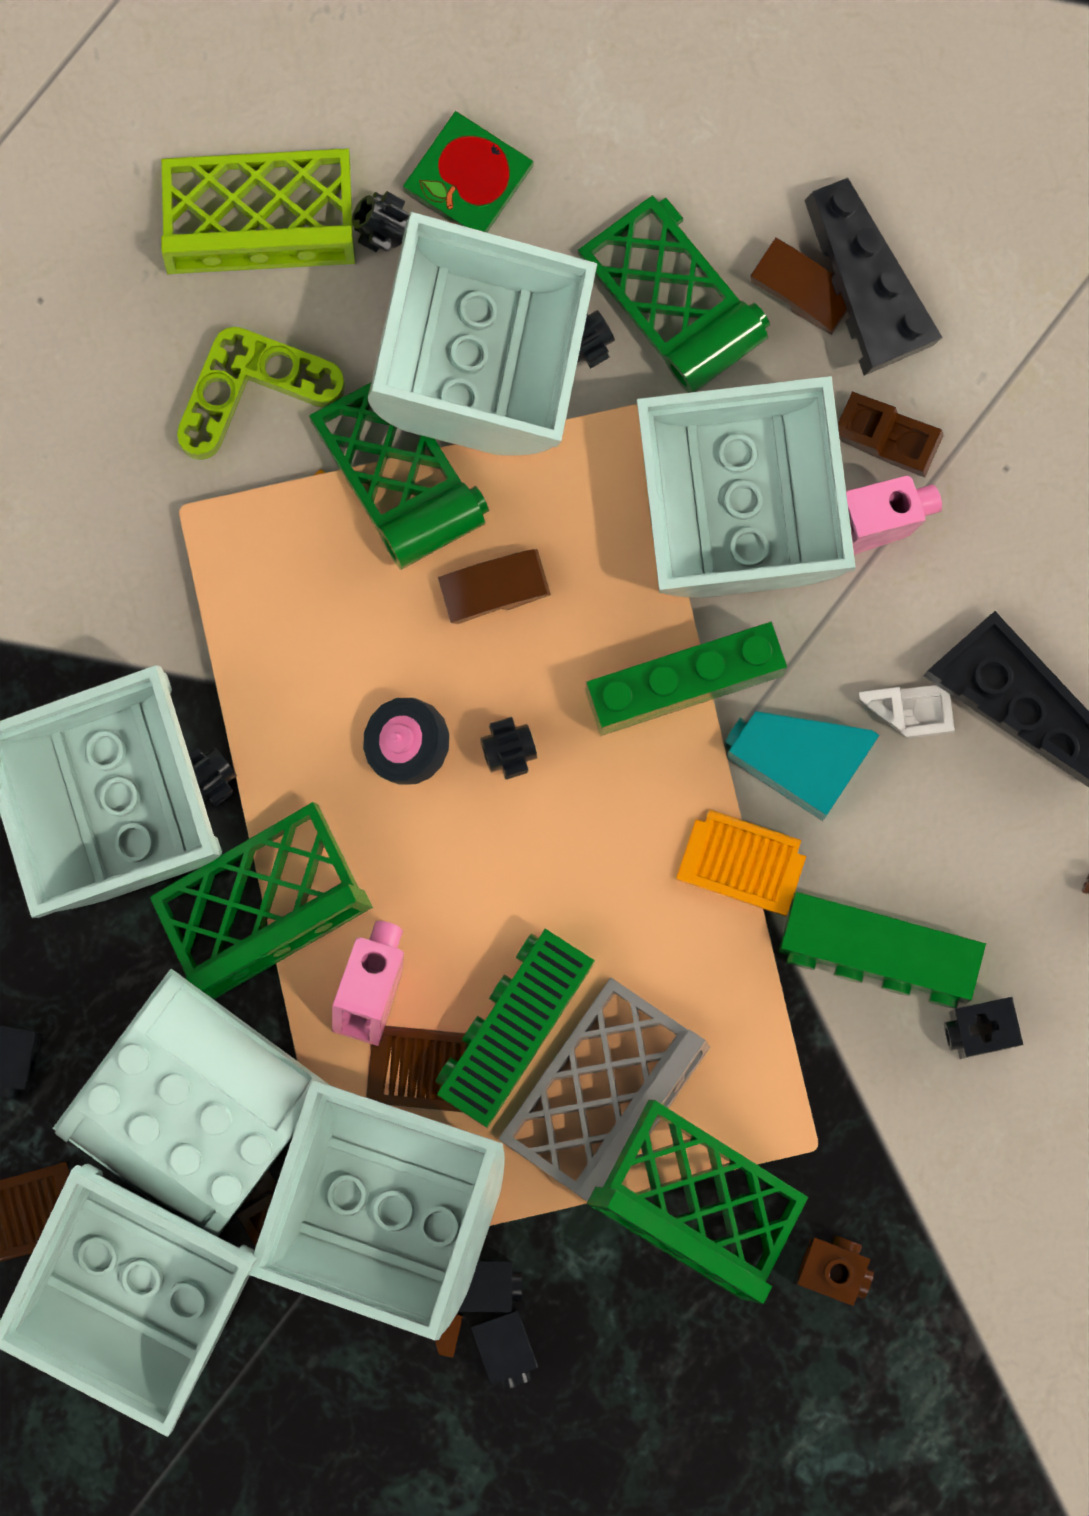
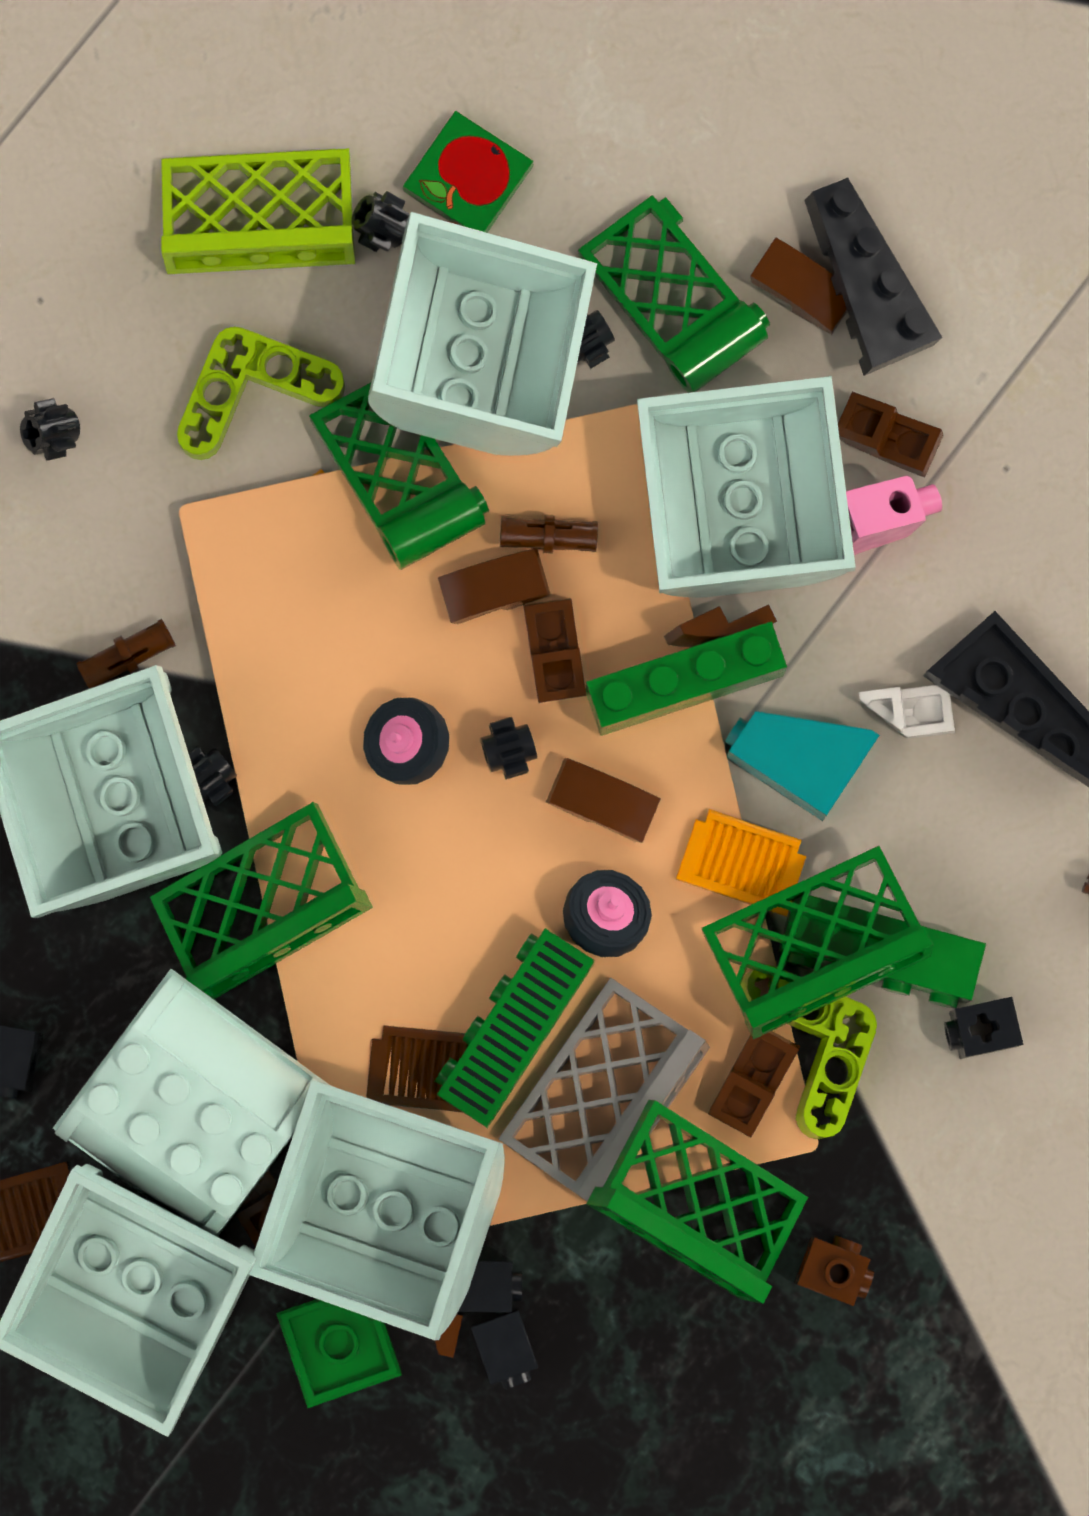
bright pink torso [332,921,404,1046] -> none
none -> black gear [20,398,80,461]
none -> reddish brown pin [76,618,176,689]
none -> green tile [276,1299,402,1408]
none -> reddish brown pin [500,515,598,554]
none -> reddish brown slope [523,598,586,703]
none -> reddish brown slope [546,758,661,843]
none -> black wheel [563,870,652,957]
none -> reddish brown slope [664,604,777,647]
none -> green fence [702,846,933,1039]
none -> reddish brown slope [708,1031,800,1138]
none -> lime beam [741,965,877,1139]

